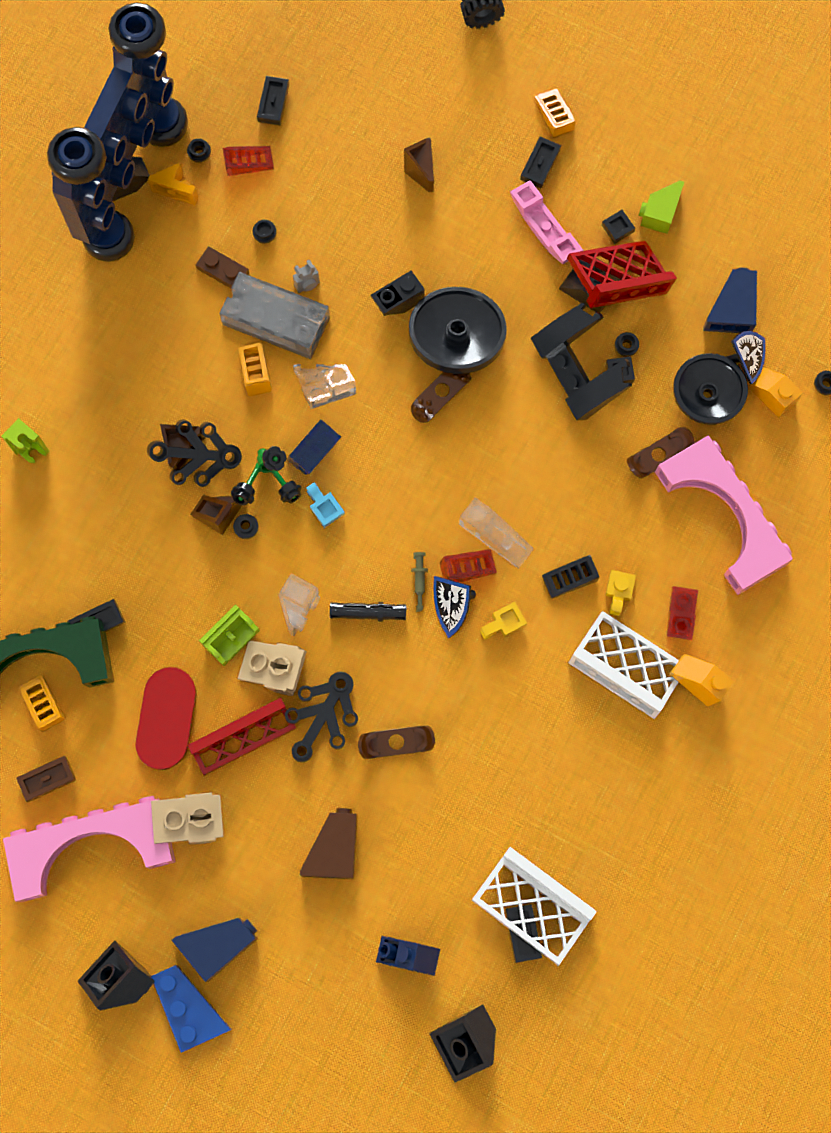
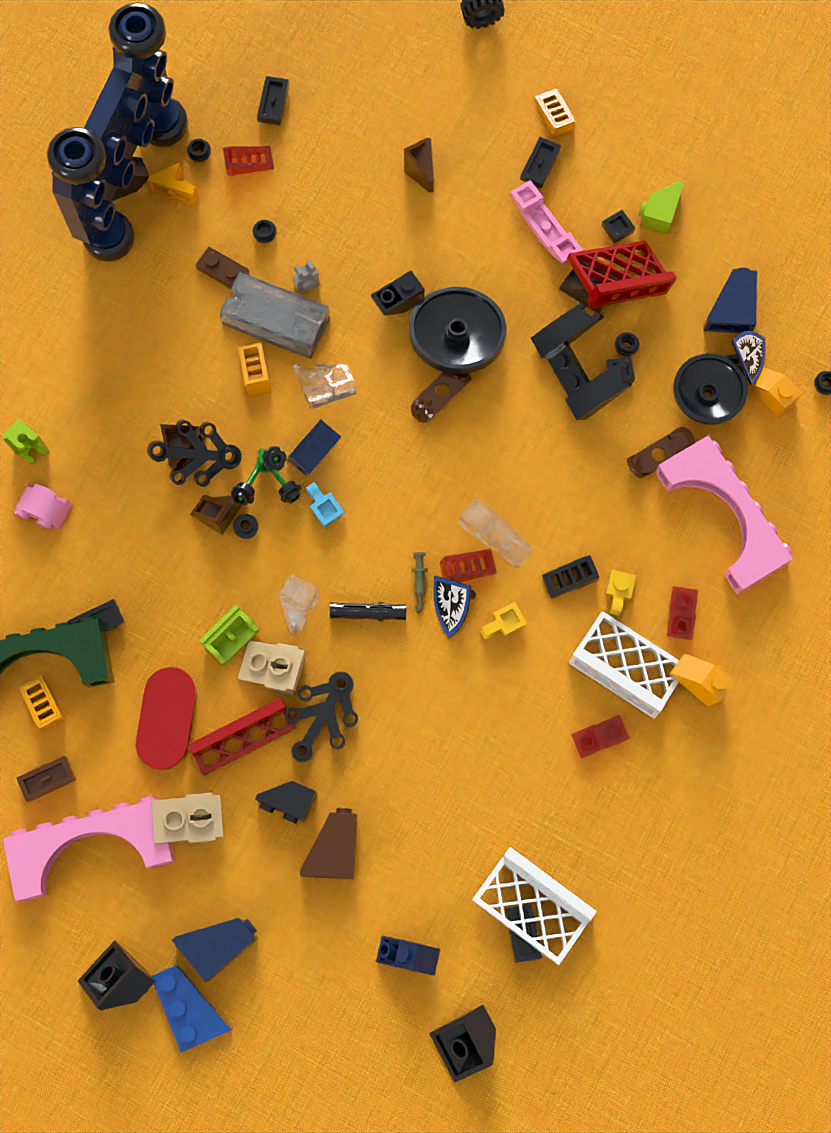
reddish brown piece [358,725,435,759] -> none
none -> bright pink cylinder [14,483,73,530]
none -> black slope [255,781,317,824]
none -> clear red slope [571,715,631,758]

